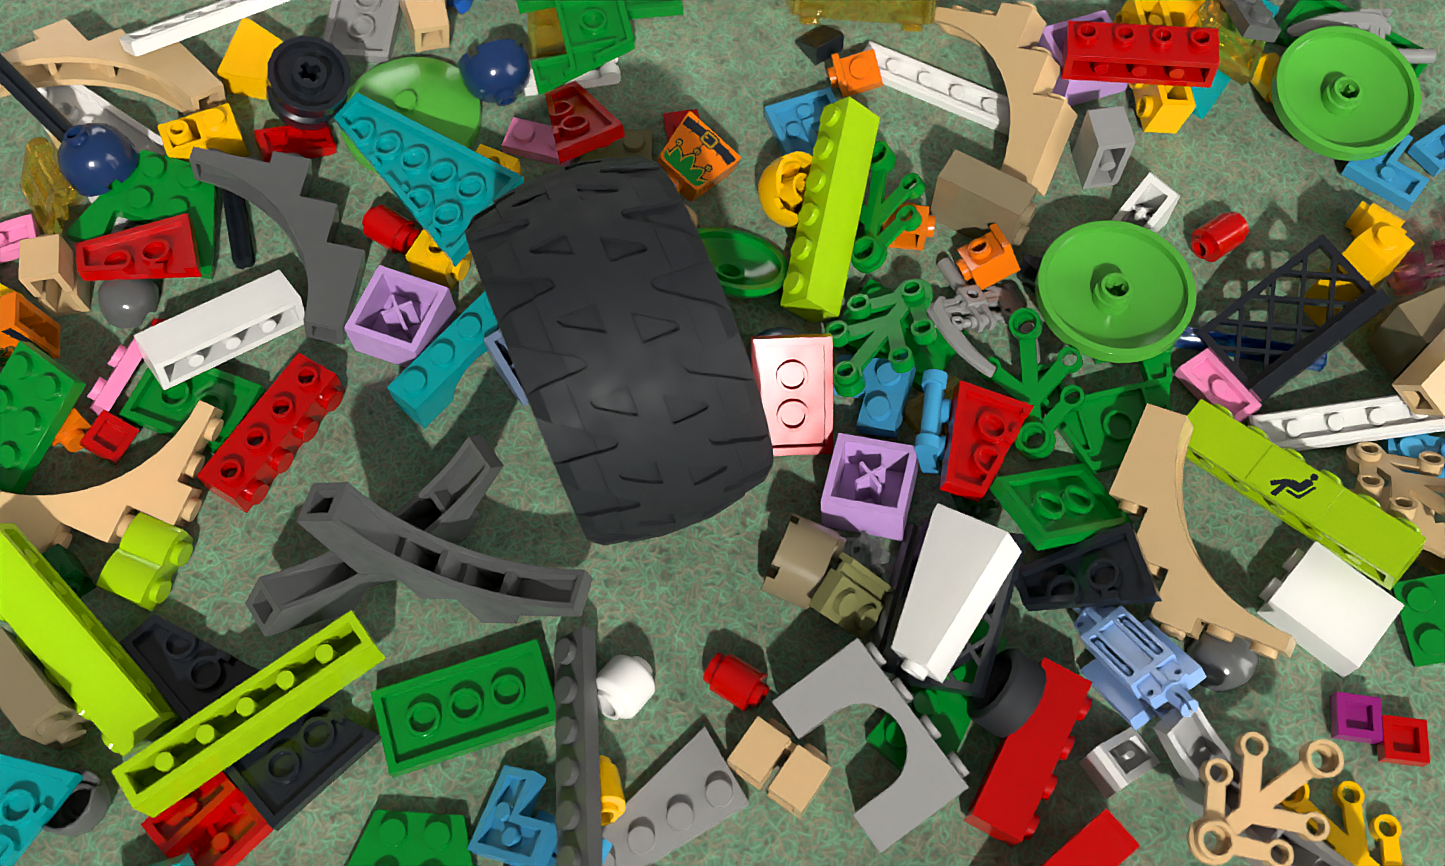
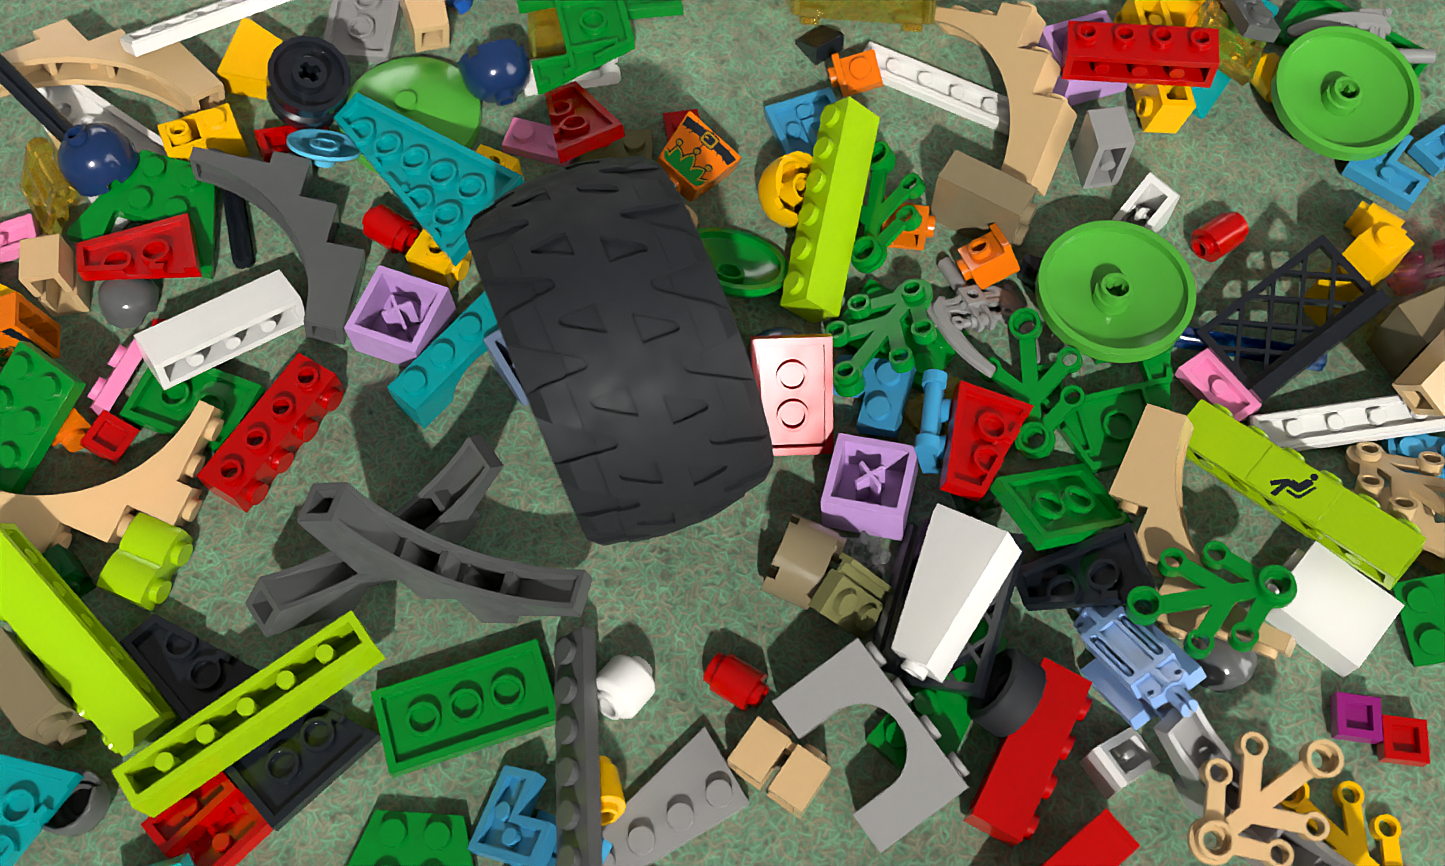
none -> medium azure dish [287,129,361,168]
none -> green plant [1124,541,1297,659]

